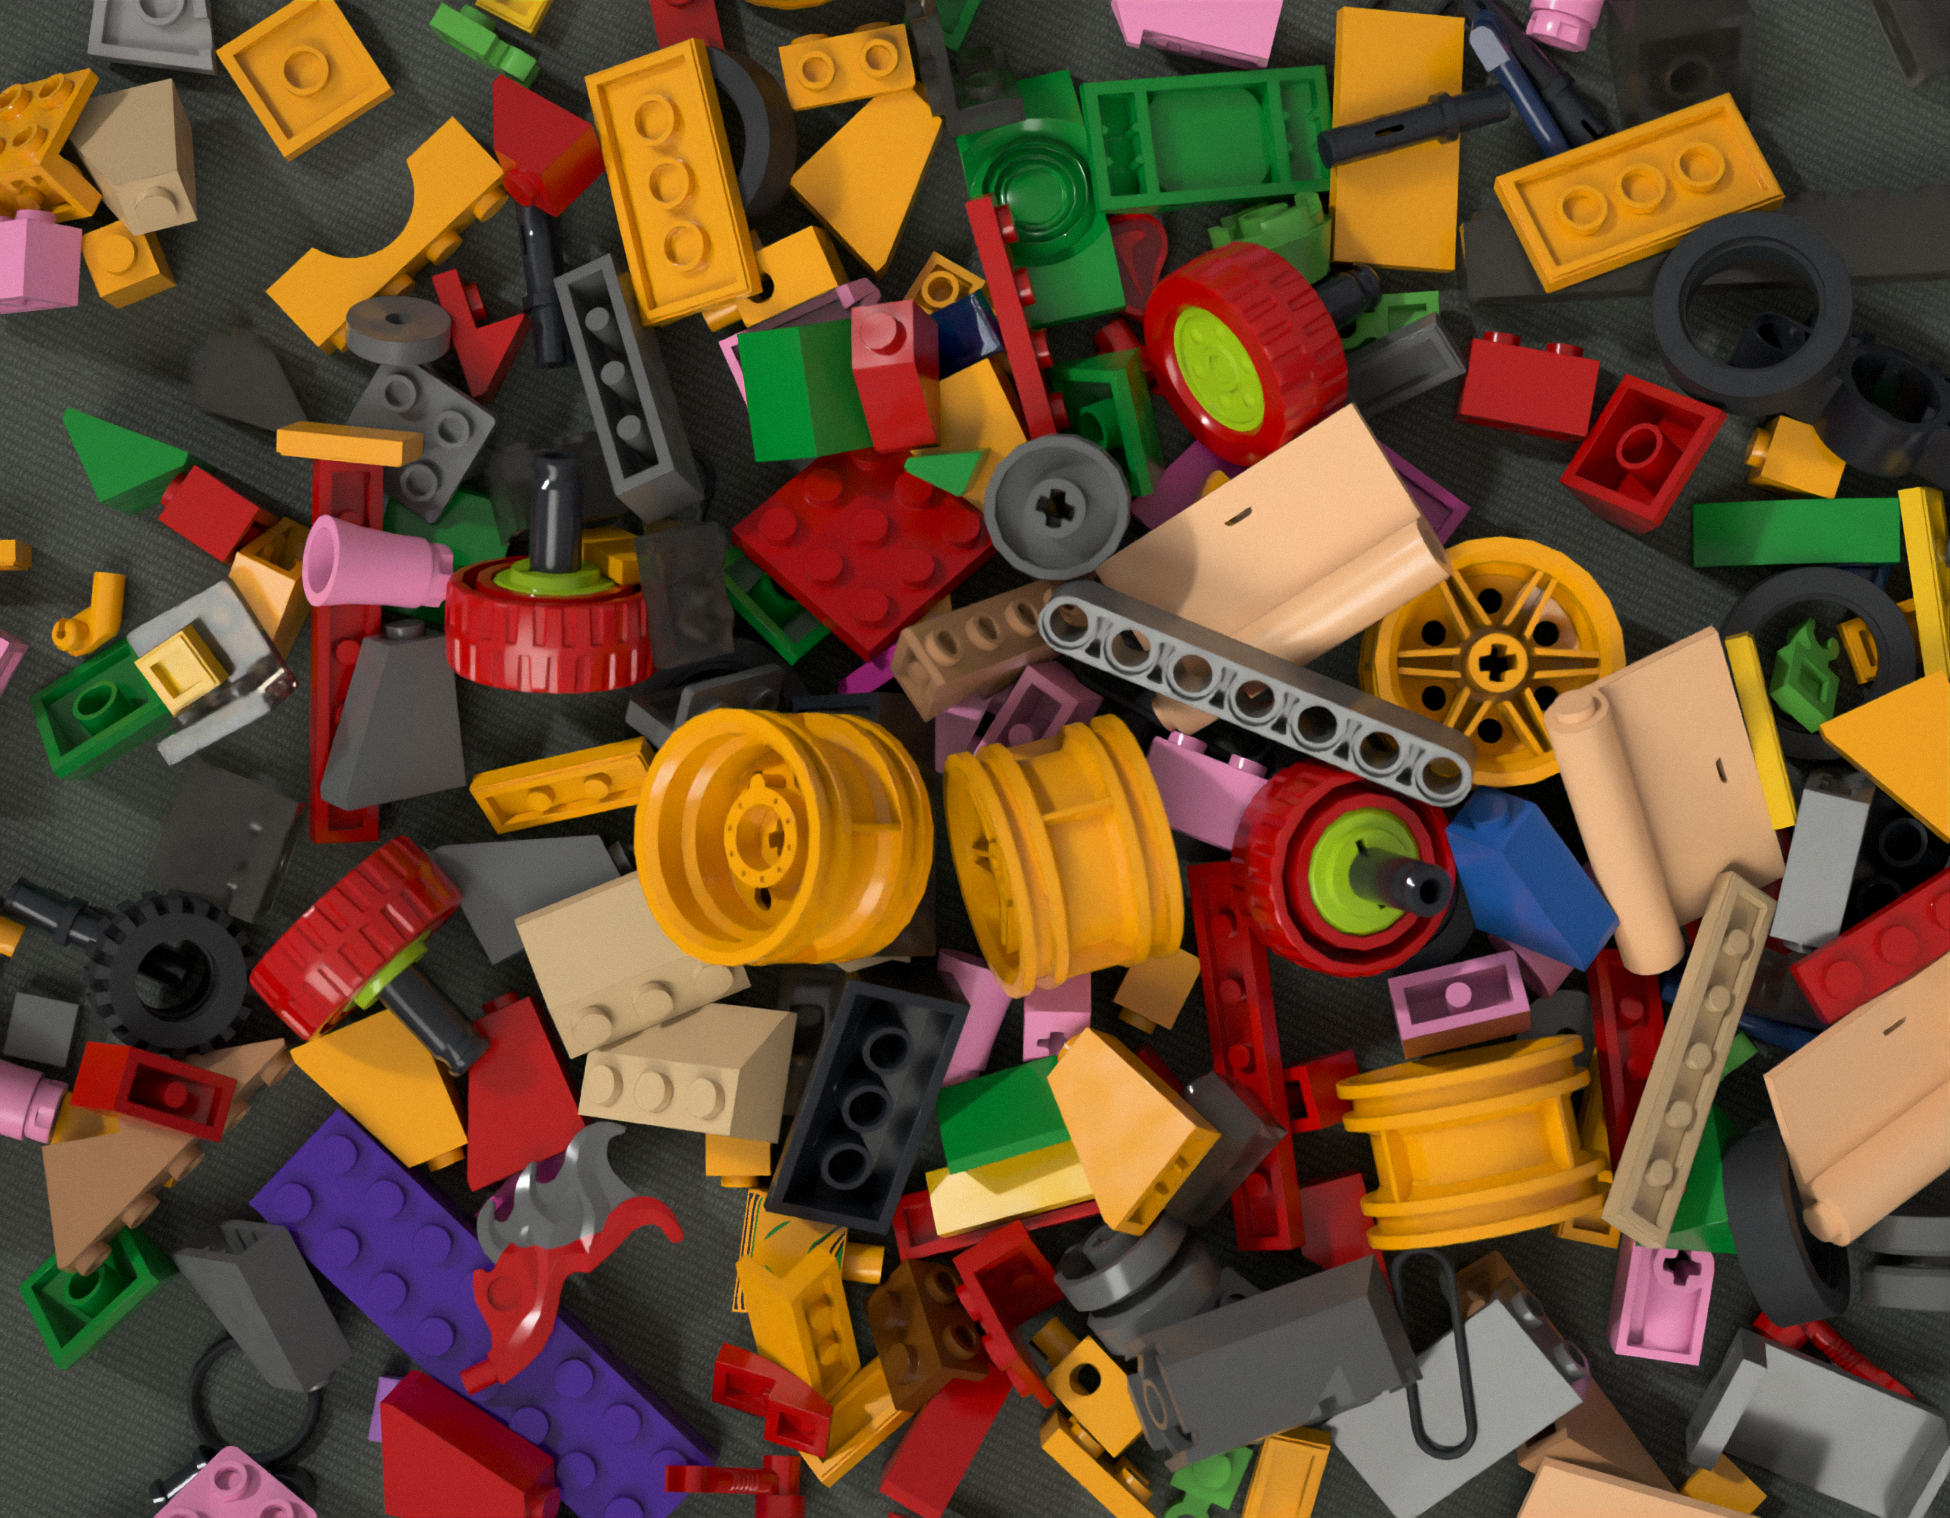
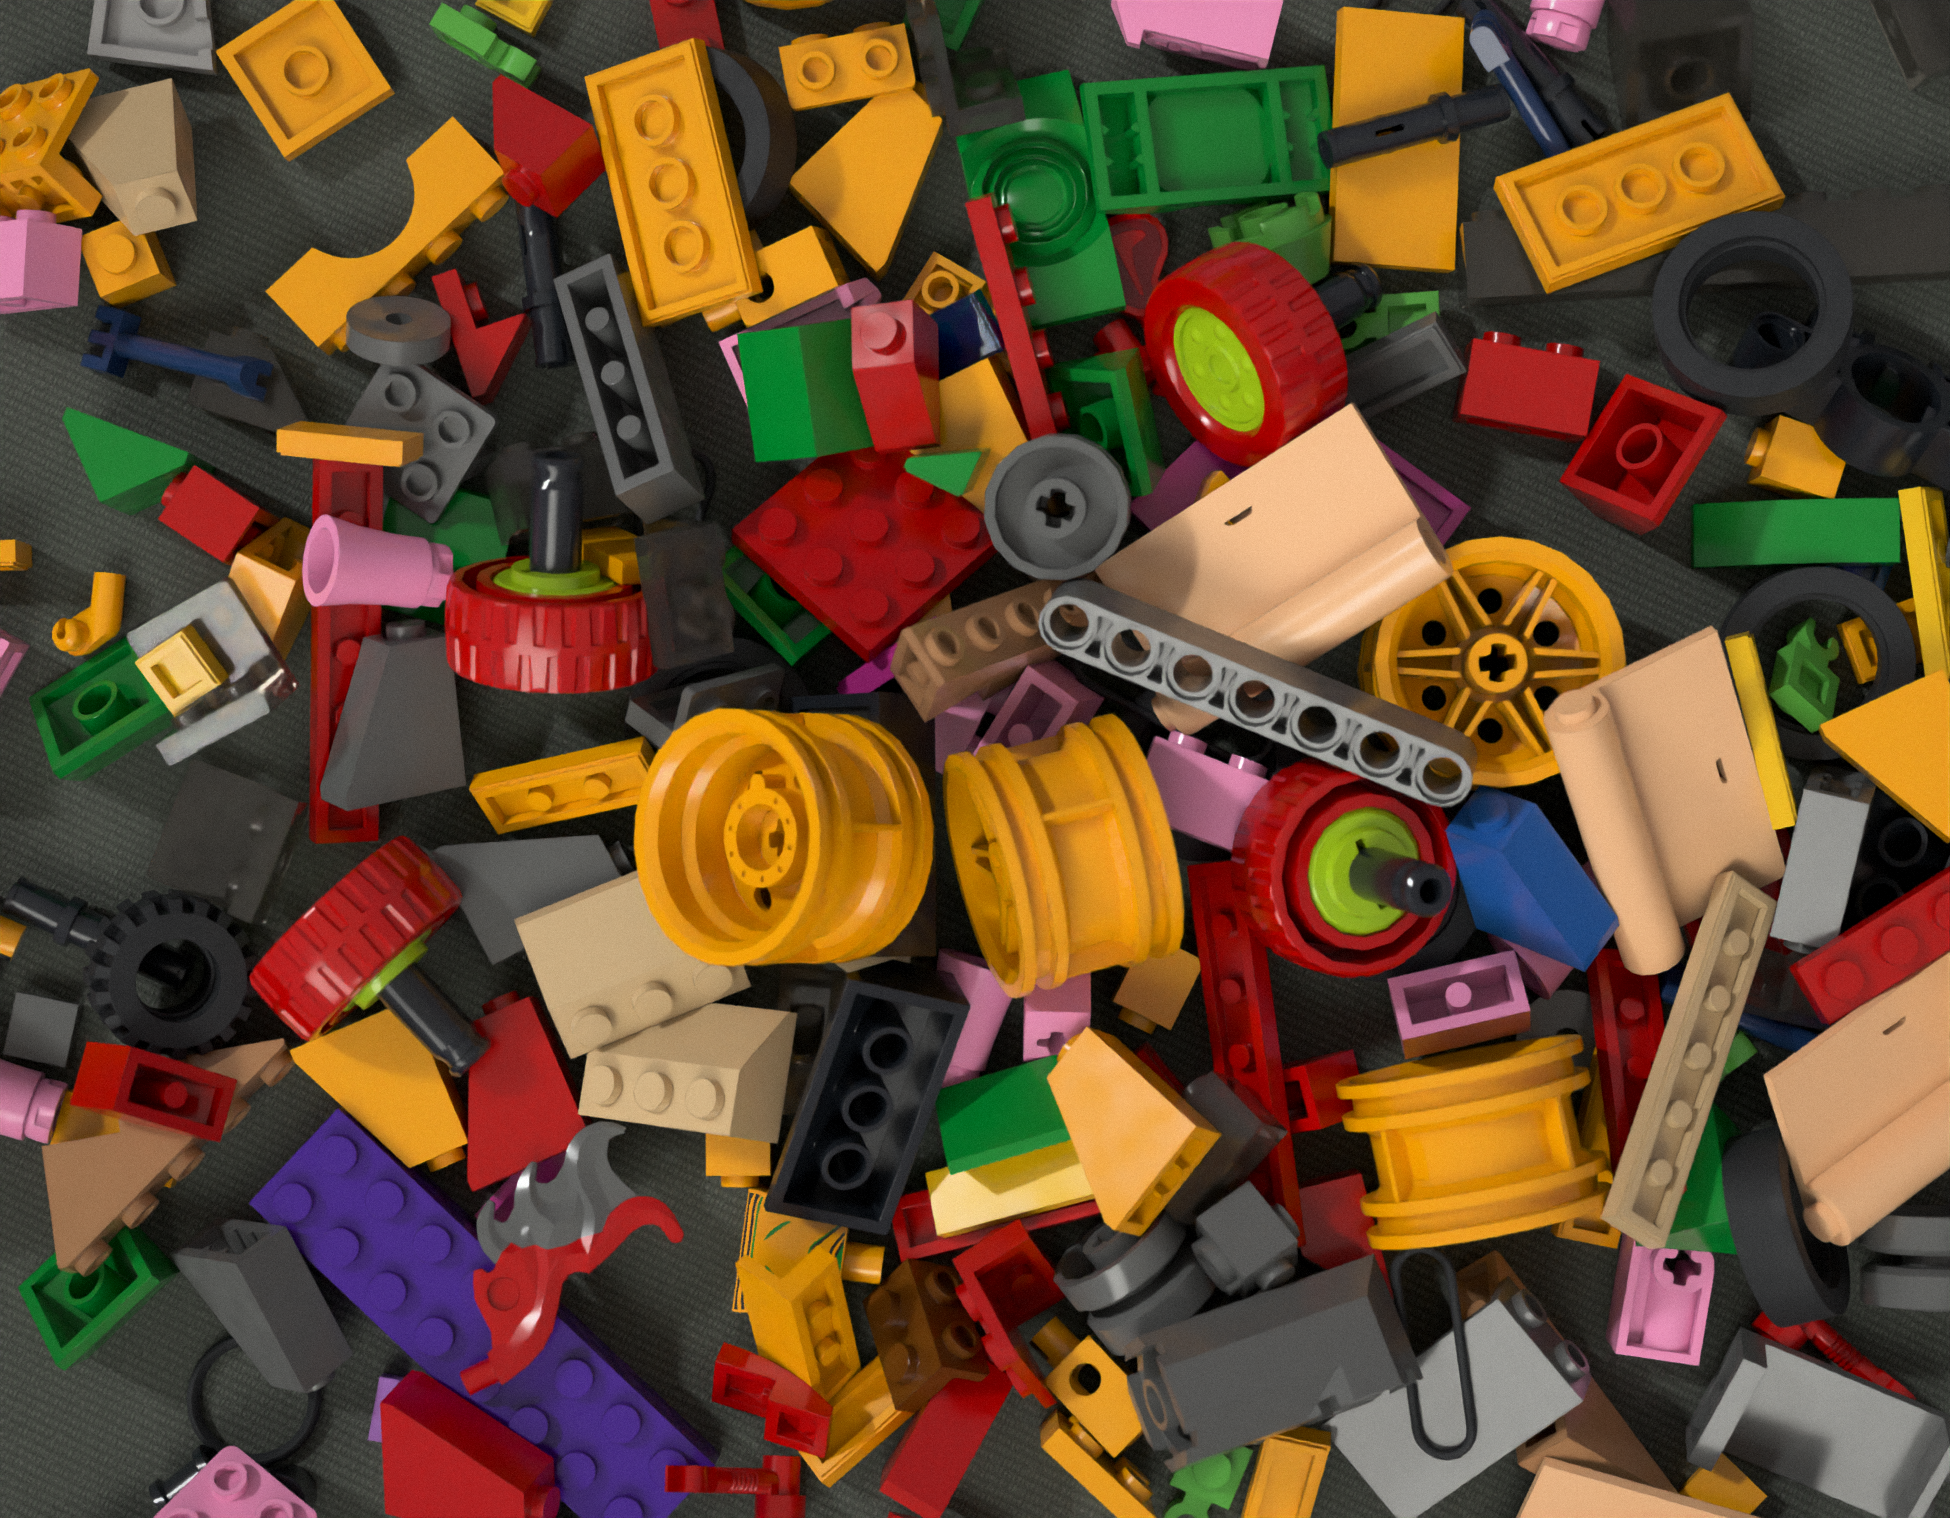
none -> dark blue hinge [80,305,275,402]
none -> dark grey brick [1191,1181,1300,1299]

